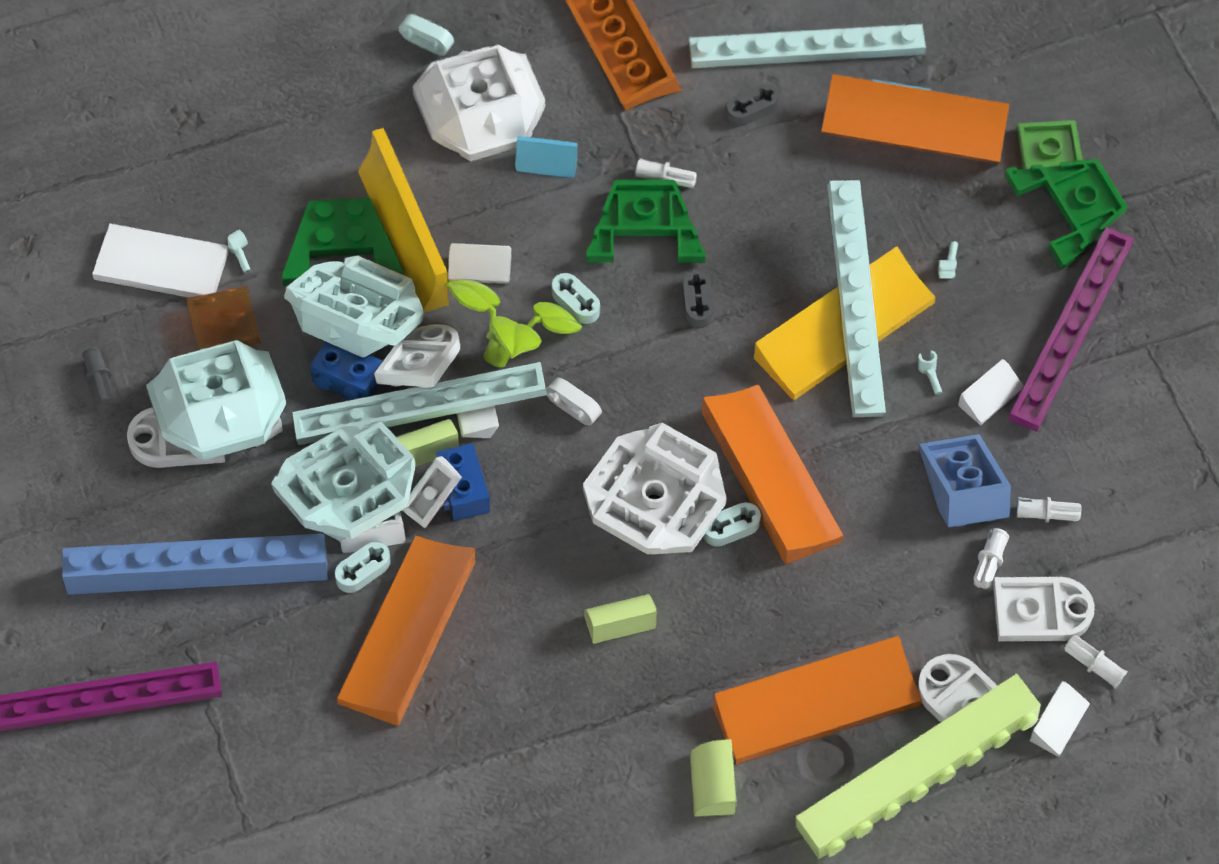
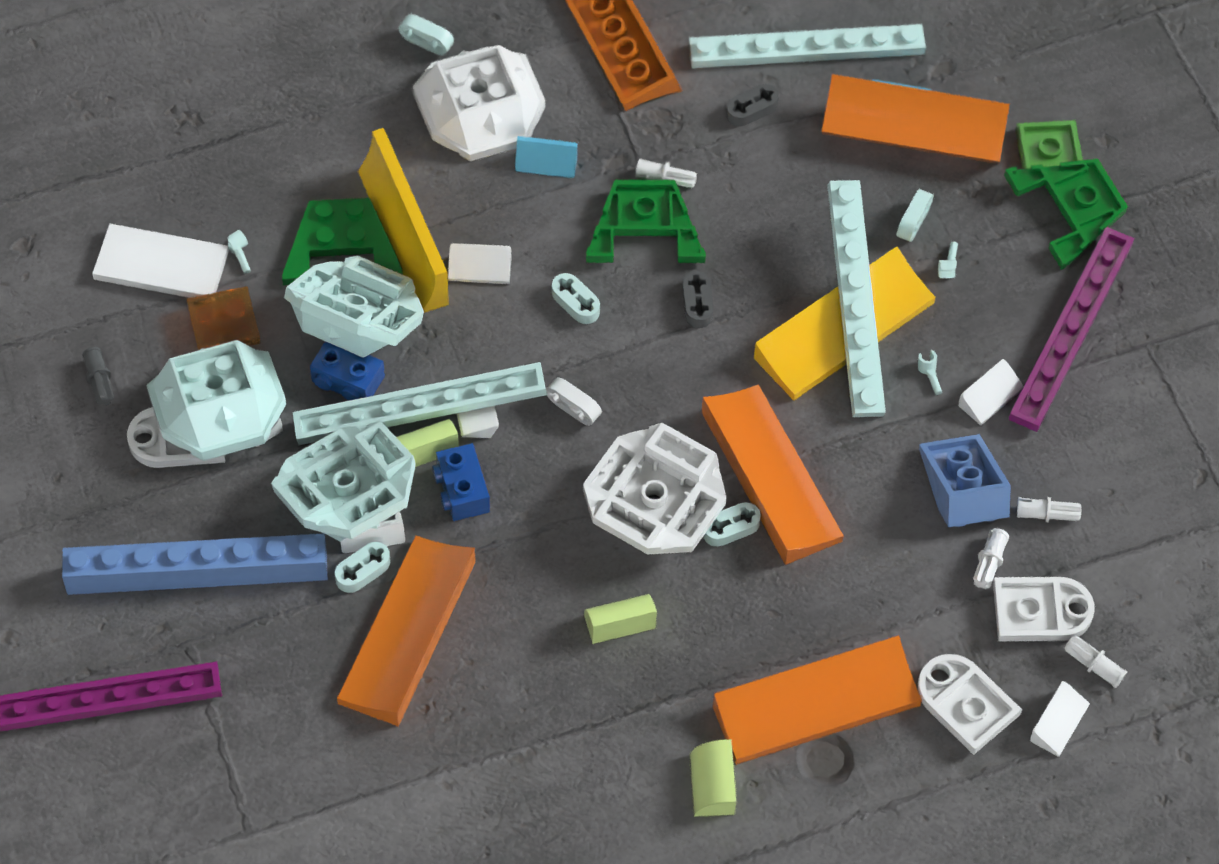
white plate [374,324,461,388] -> none
white slope [402,456,462,528] -> none
lime plant [445,280,582,367] -> none
yellowish green brick [796,674,1041,859] -> none
none -> light aqua beam [896,189,934,242]

